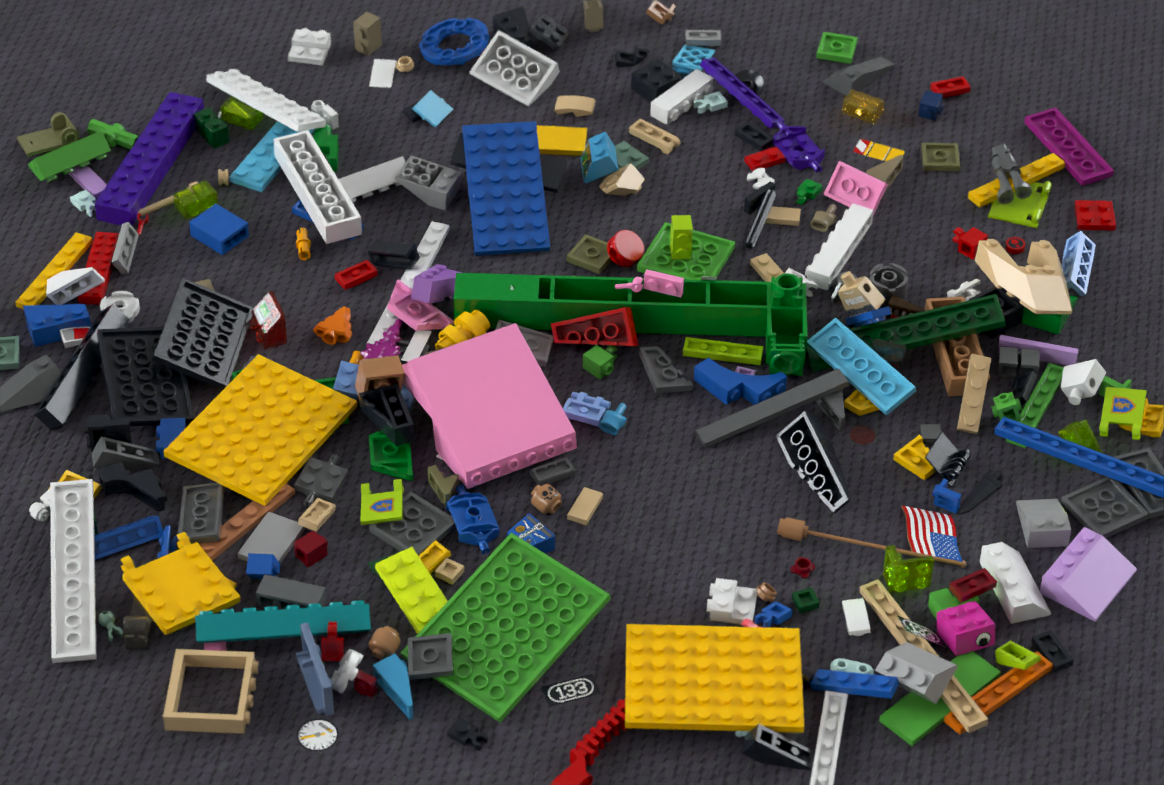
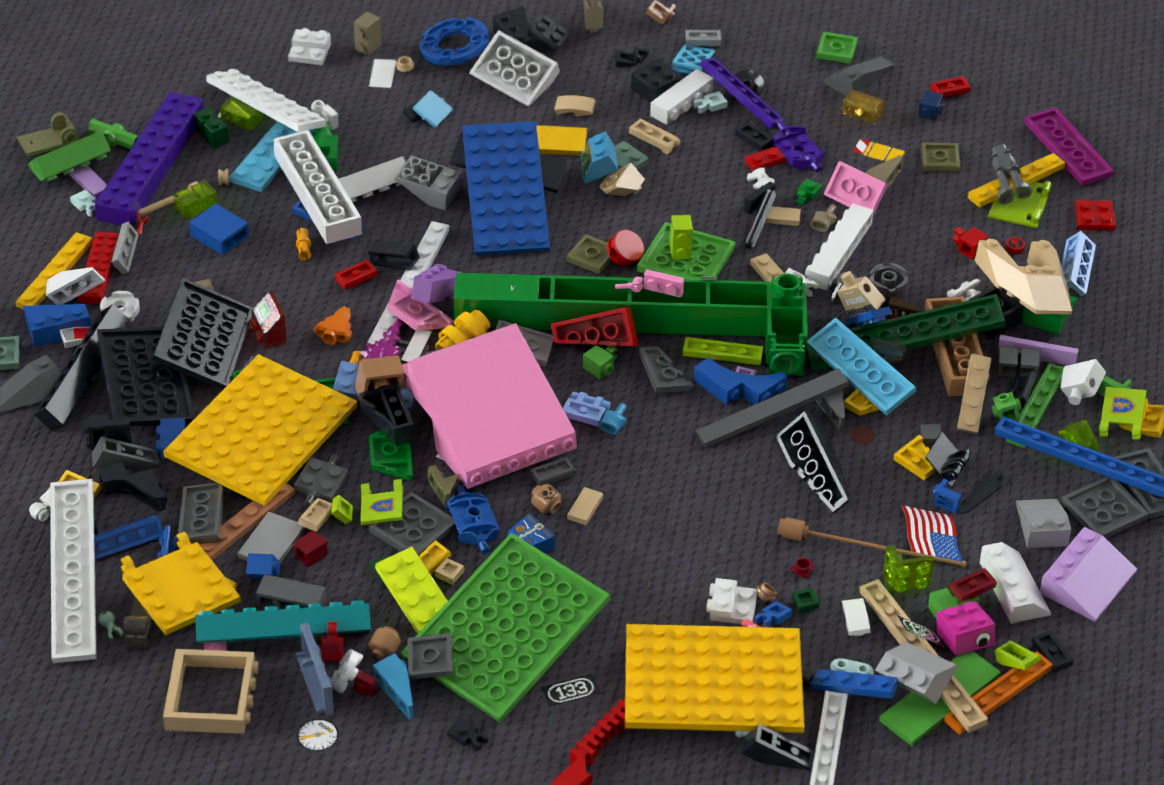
none -> lime plate [331,495,353,524]

